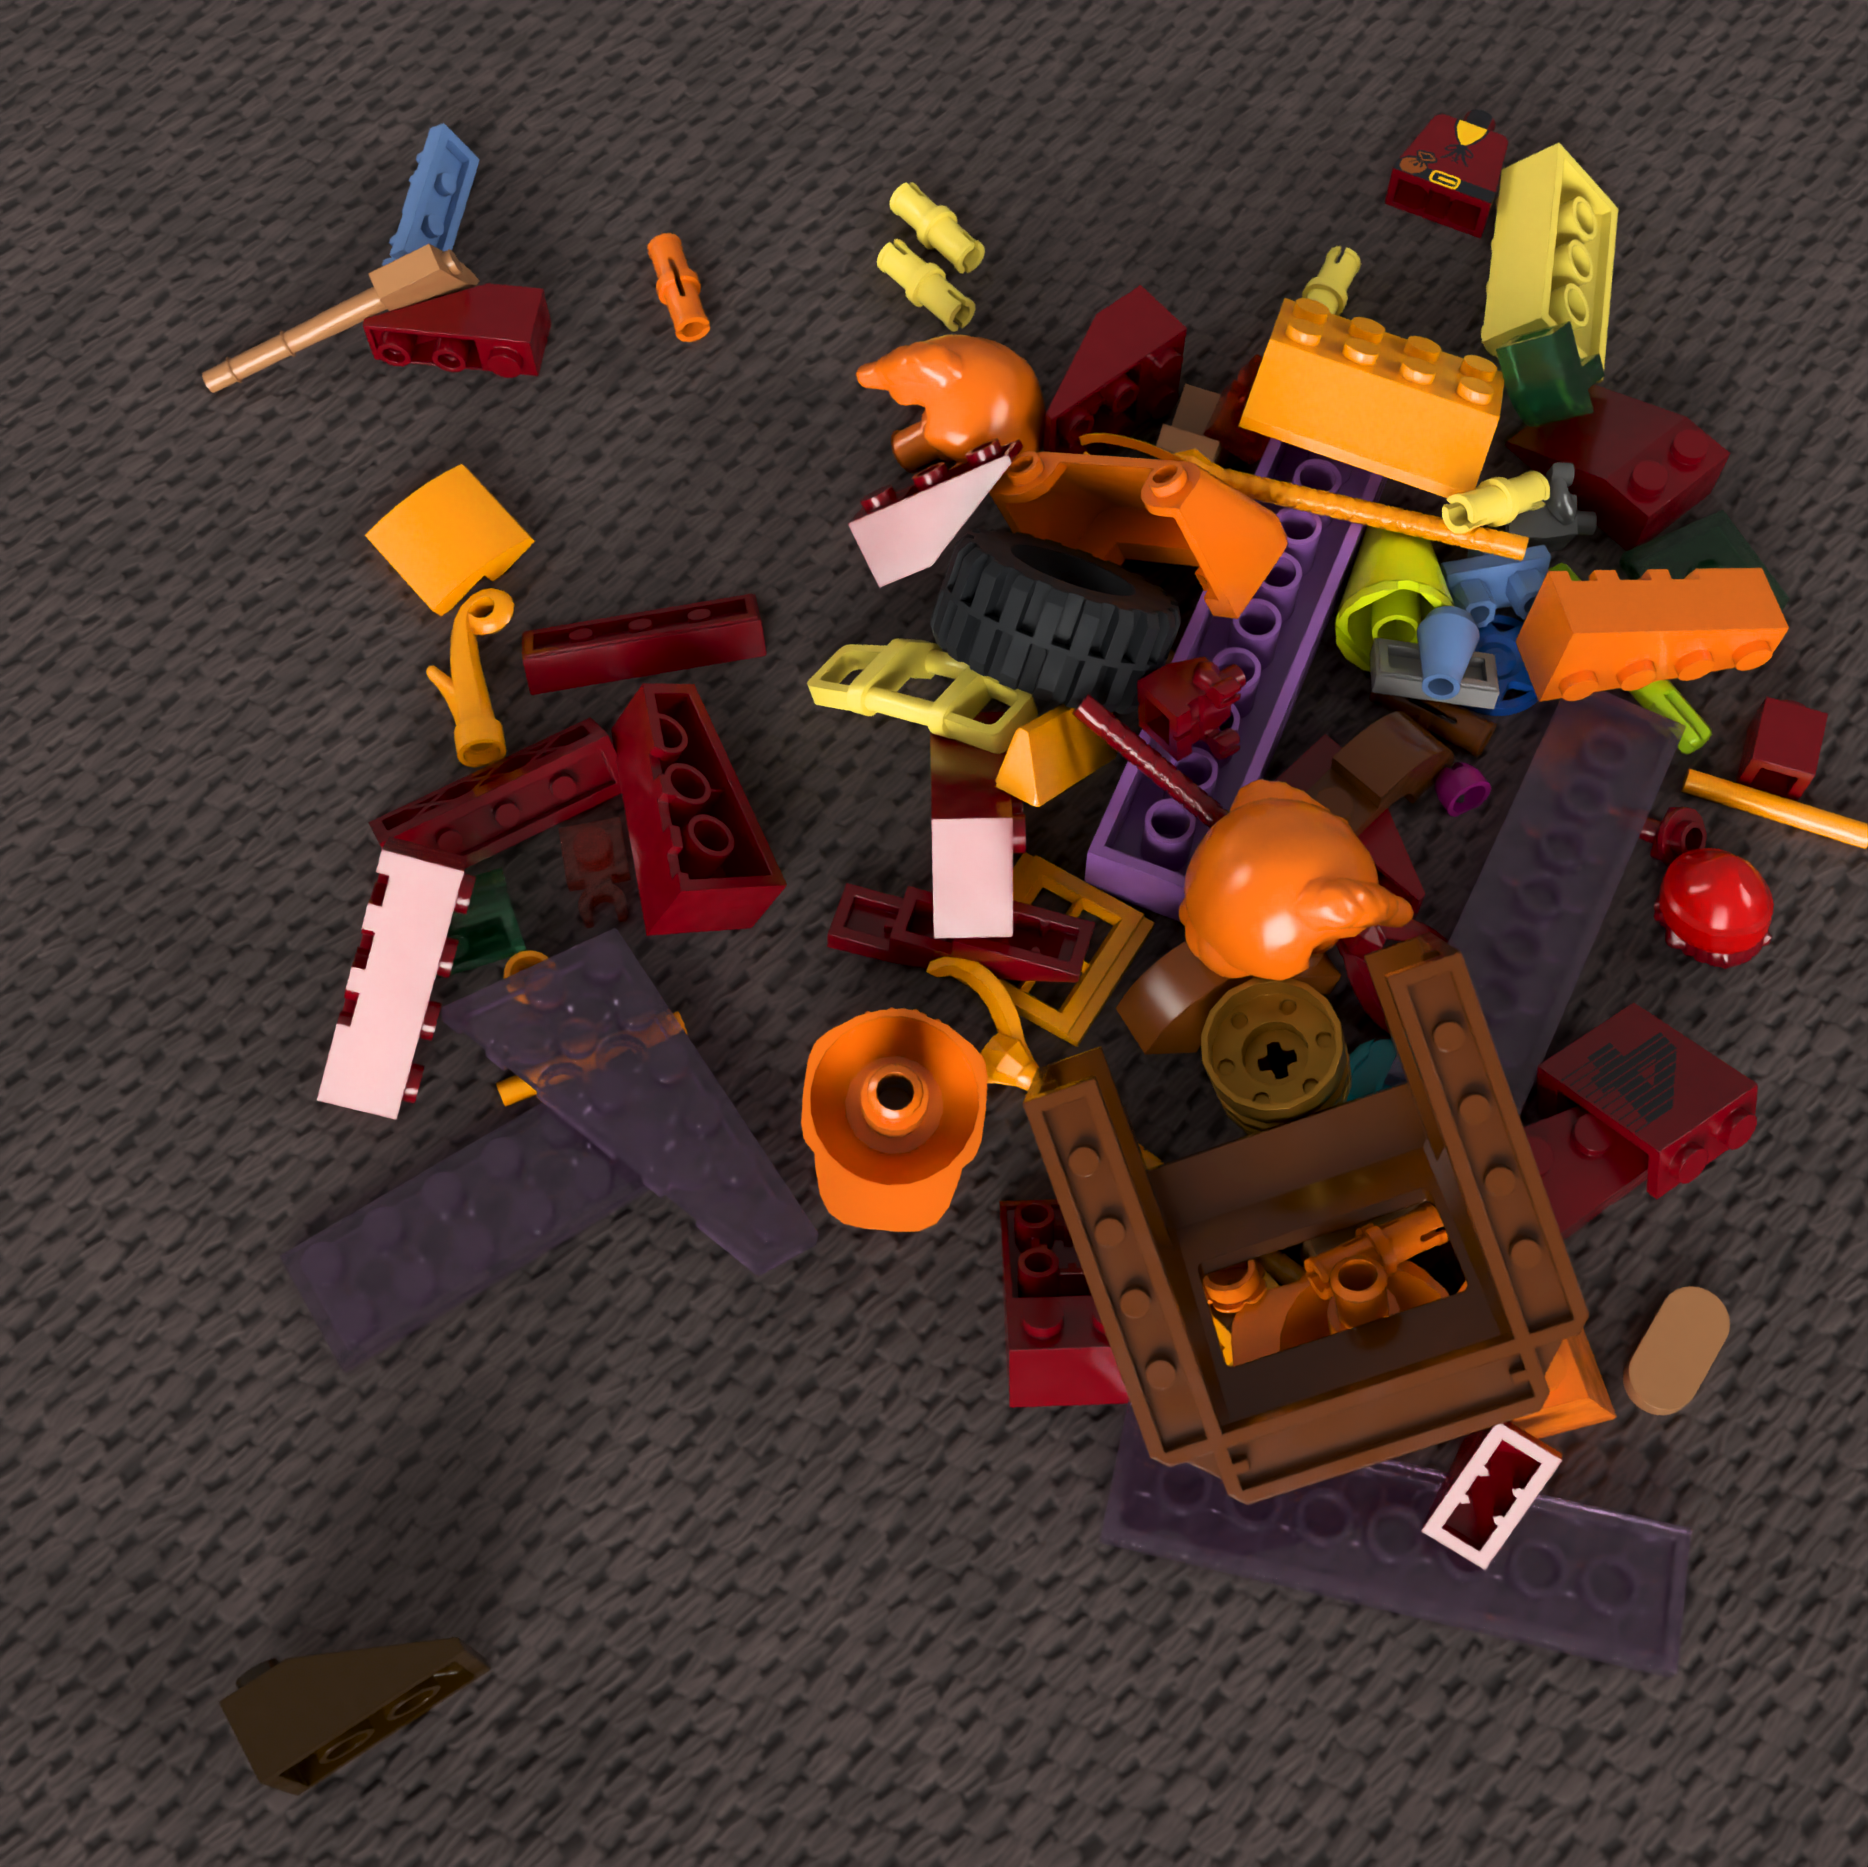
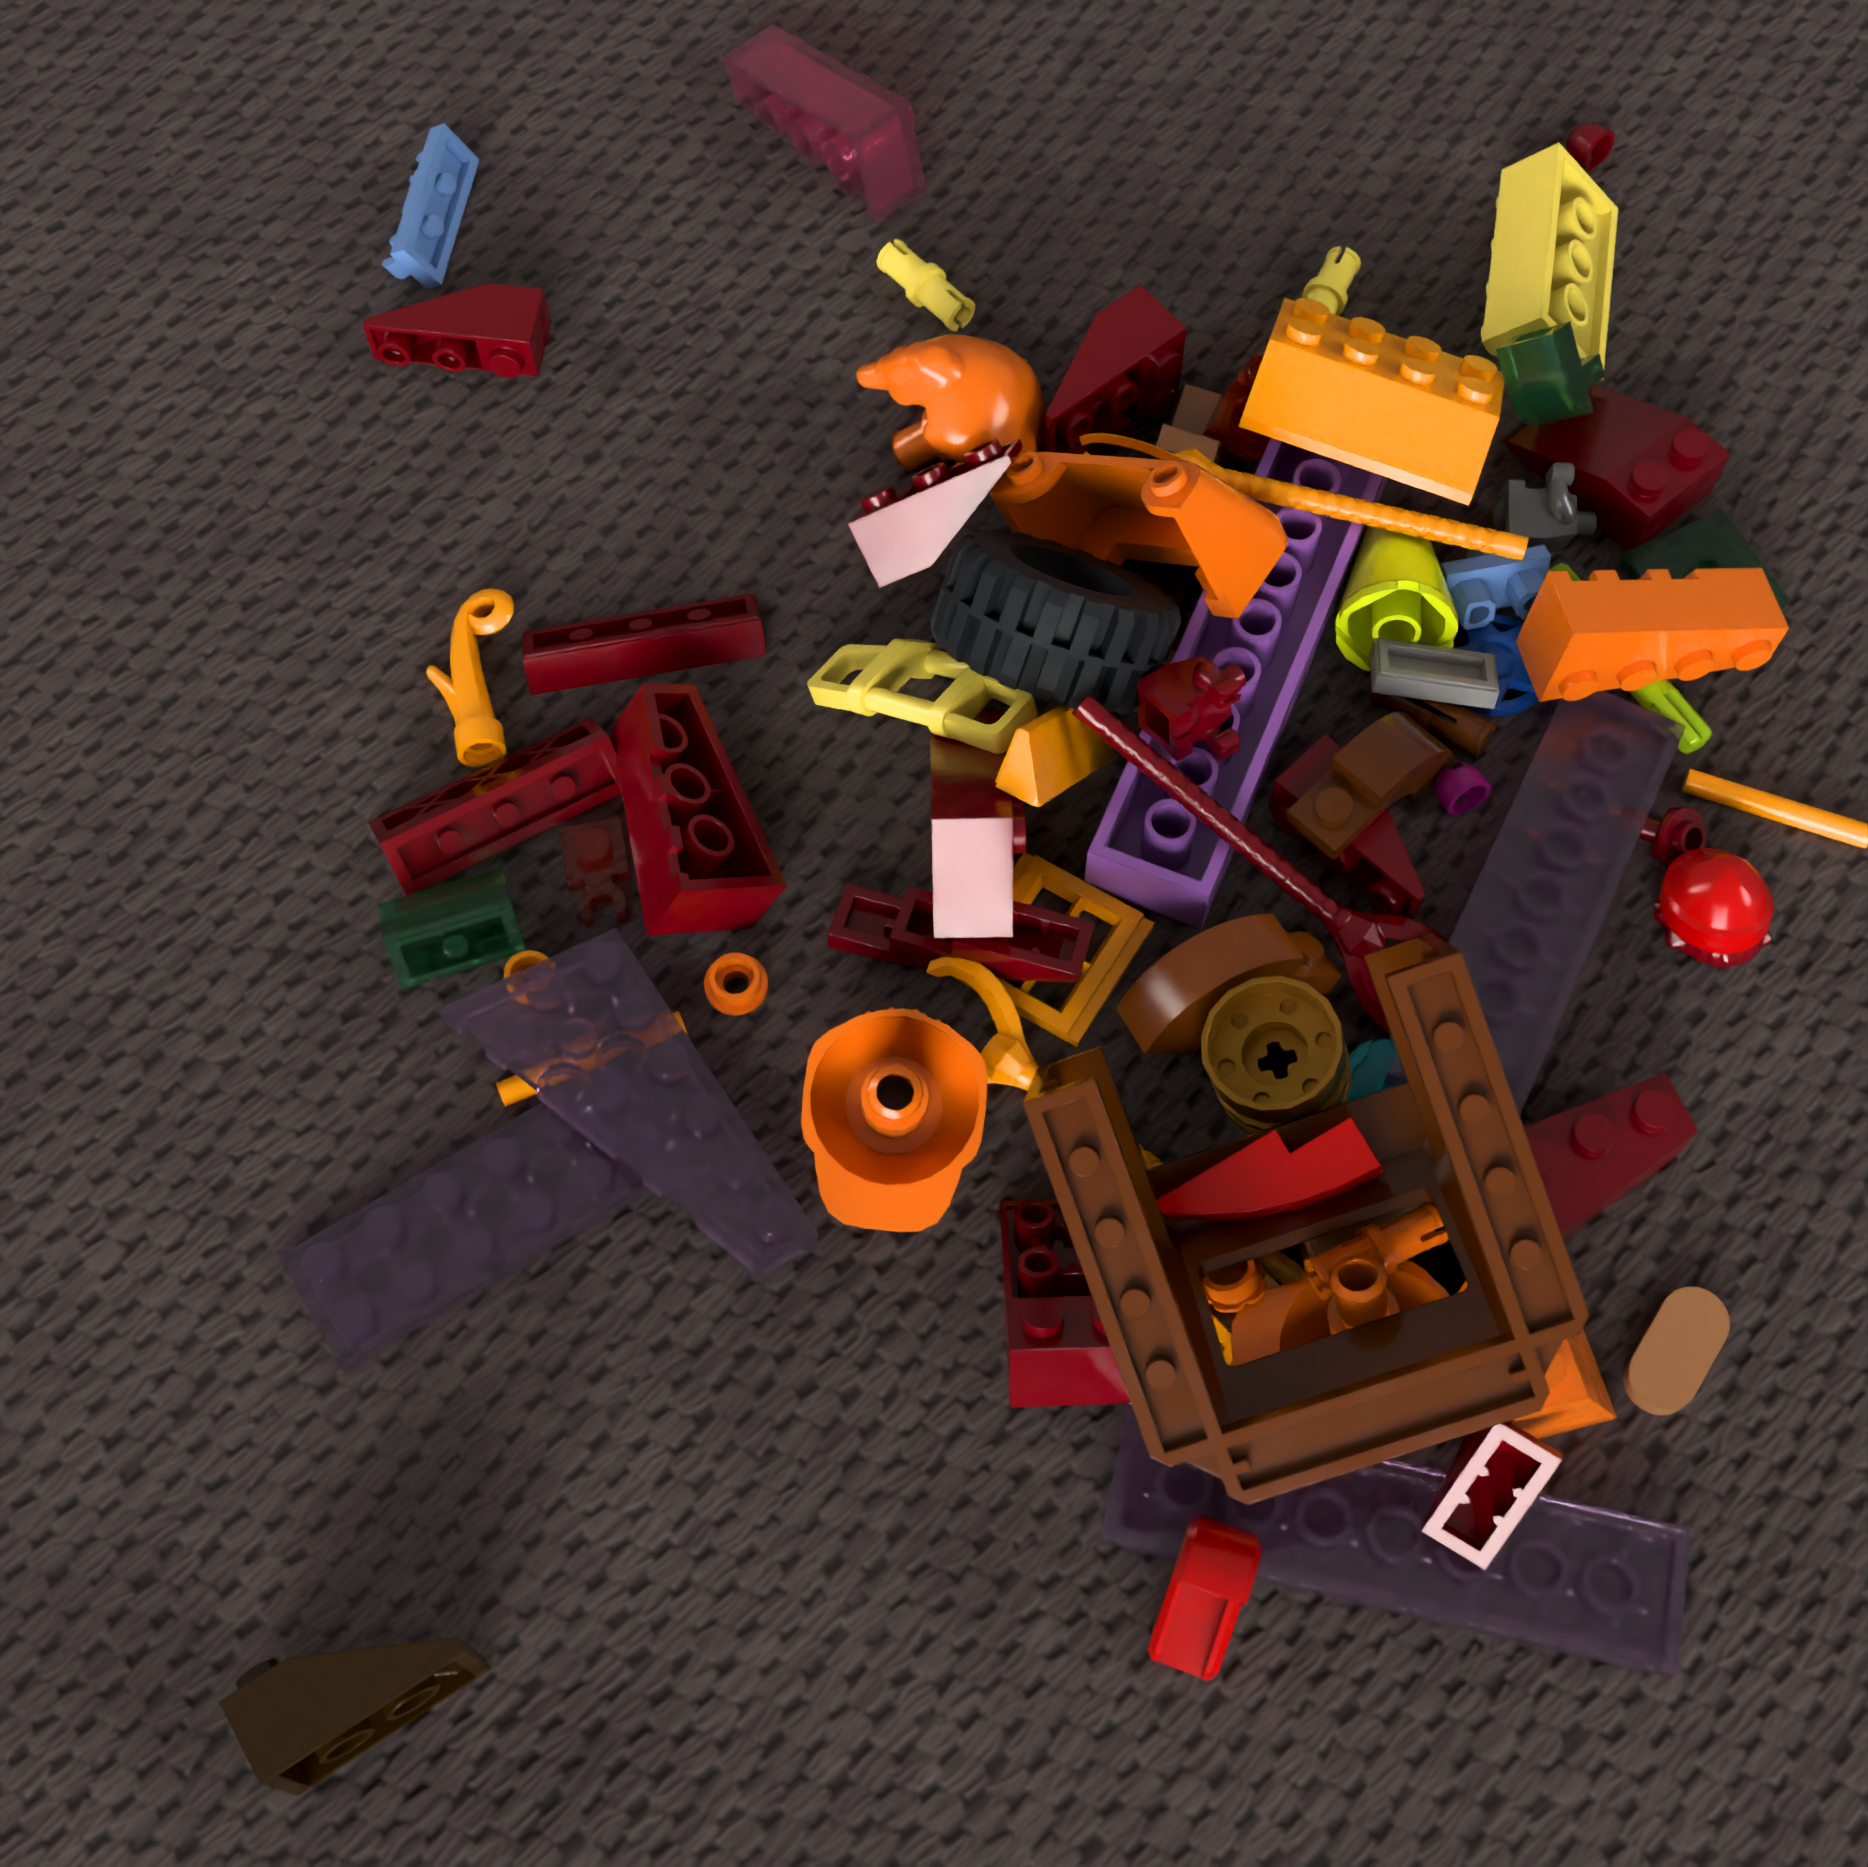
medium nougat piece [202,244,480,393] -> none
wedge [317,836,476,1120] -> none
light orange slope [365,464,535,616] -> none
orange pin [647,233,710,342] -> none
light yellow pin [889,182,985,274] -> none
orange piece [1178,779,1414,981] -> none
dark red torso [1384,109,1509,239] -> none
medium blue cone [1417,606,1480,700] -> none
light yellow pin [1442,471,1550,534] -> none
dark red panel [1537,1003,1758,1199] -> none
dark red brick [1736,696,1828,801] -> none
none -> orange plate [704,953,768,1016]
none -> clear pink wedge [724,24,927,224]
none -> red animal [1147,1513,1262,1681]
none -> red slope [1155,1117,1385,1221]
none -> dark red hinge [1565,122,1615,172]

